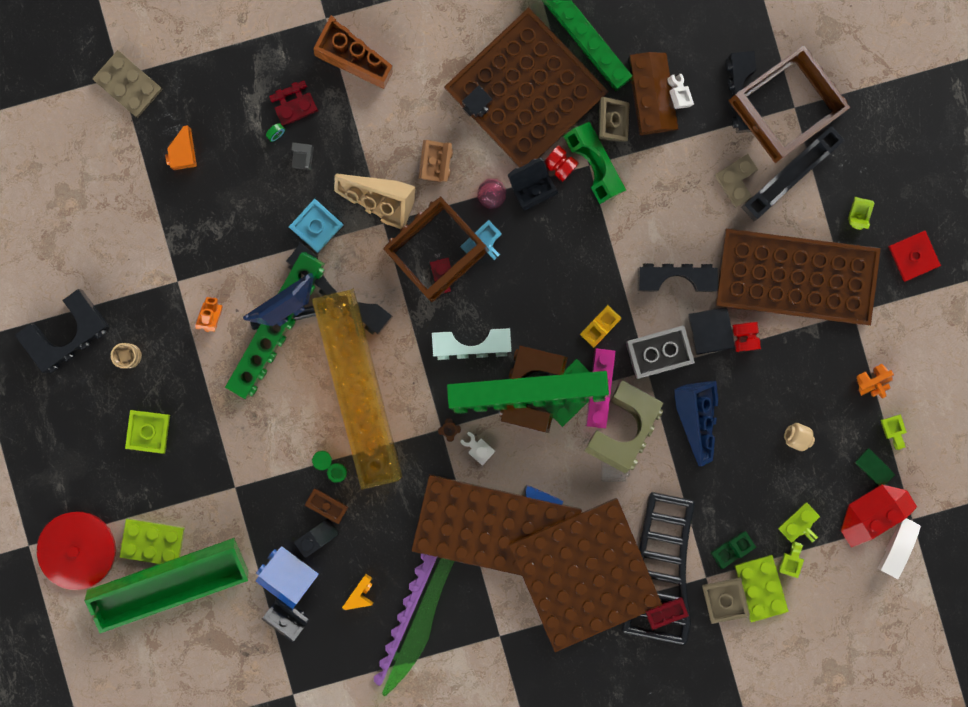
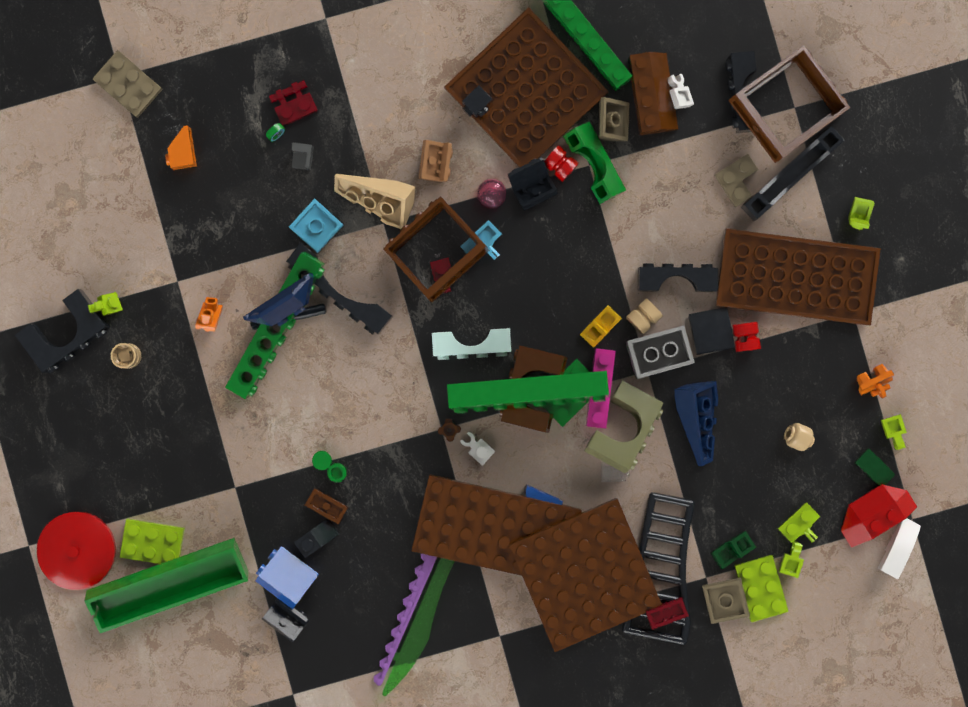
lime plate [125,410,170,454] -> none
clear yellow brick [312,288,402,490] -> none
dark orange wedge [313,15,393,89] -> none
light orange slope [342,574,373,610] -> none
red plate [888,231,941,282] -> none
none -> lime plate [88,292,123,316]
none -> tan wheel [626,298,663,335]

